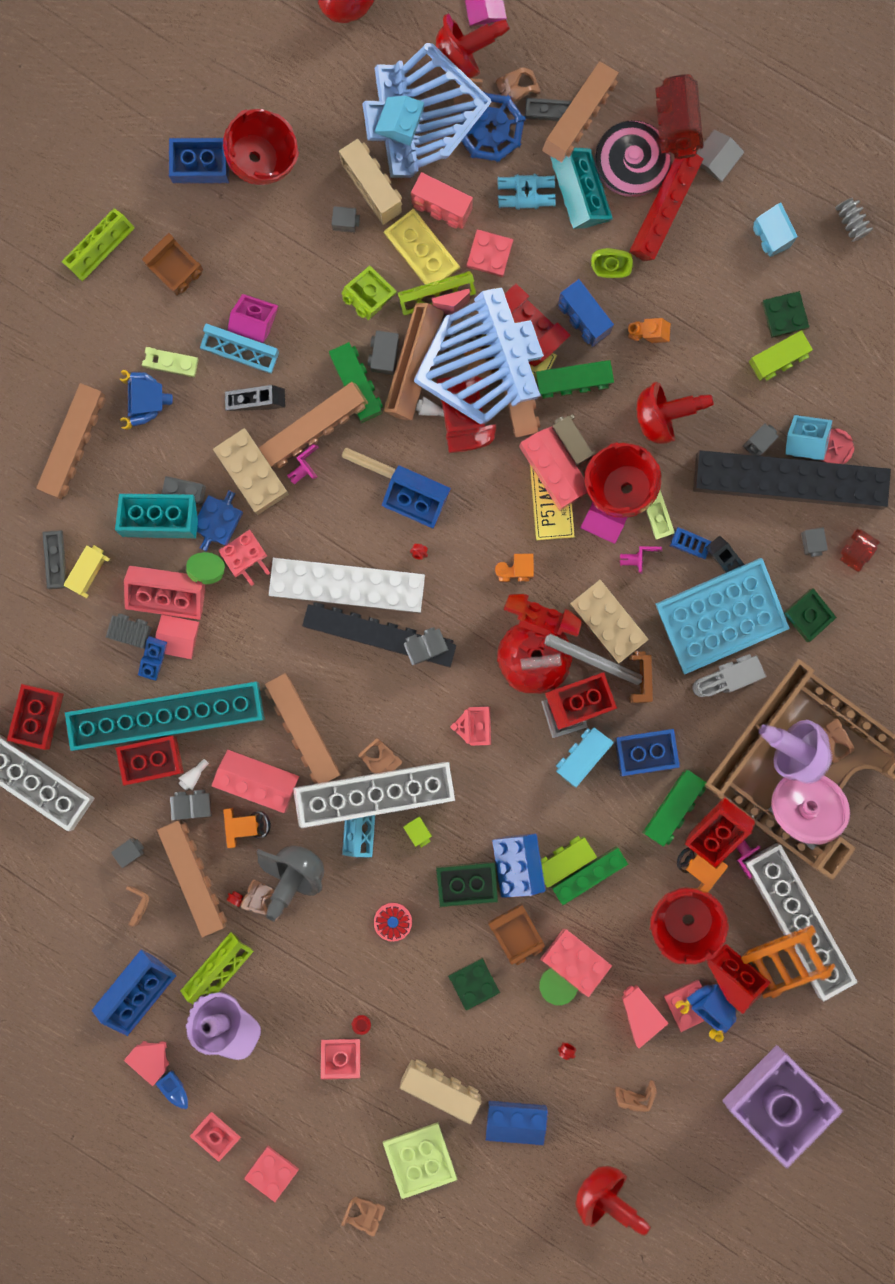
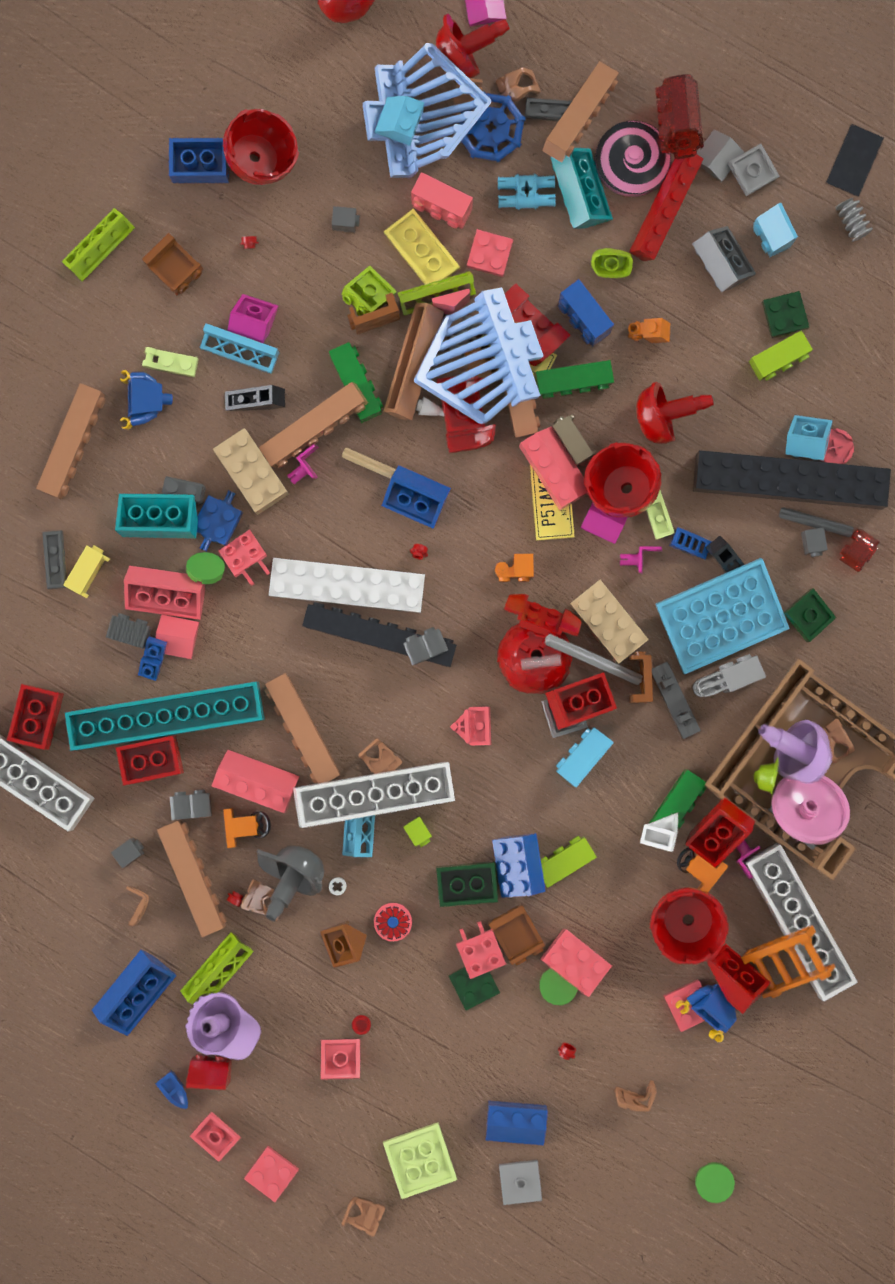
coral slope [124,1041,169,1086] -> none
white cone [178,759,209,791] -> none
tan brick [339,139,403,225] -> none
dark grey brick [368,330,399,375] -> none
tan brick [400,1059,481,1124] -> none
green brick [551,846,628,905] -> none
red piece [575,1166,651,1236] -> none
blue brick [614,729,680,776] -> none
coral slope [622,985,669,1048] -> none
lavender brick [722,1045,843,1168] -> none
dark grey brick [743,423,779,456] -> none
none -> red slope [186,1054,232,1090]
none -> red plate [240,236,259,249]
none -> dark orange slope [320,920,367,968]
none -> white bush [329,877,347,895]
none -> dark orange panel [347,292,400,335]
none -> coral plate [456,921,506,979]
none -> light grey plate [499,1160,542,1205]
none -> white slope [640,812,678,852]
none -> dark grey hinge [652,662,701,739]
none -> slope [693,226,756,292]
none -> bright green tile [695,1162,735,1203]
none -> light grey plate [727,144,780,196]
none -> lime piece [754,757,779,796]
none -> dark grey axle [779,507,854,537]
none -> black sticker [826,124,884,197]

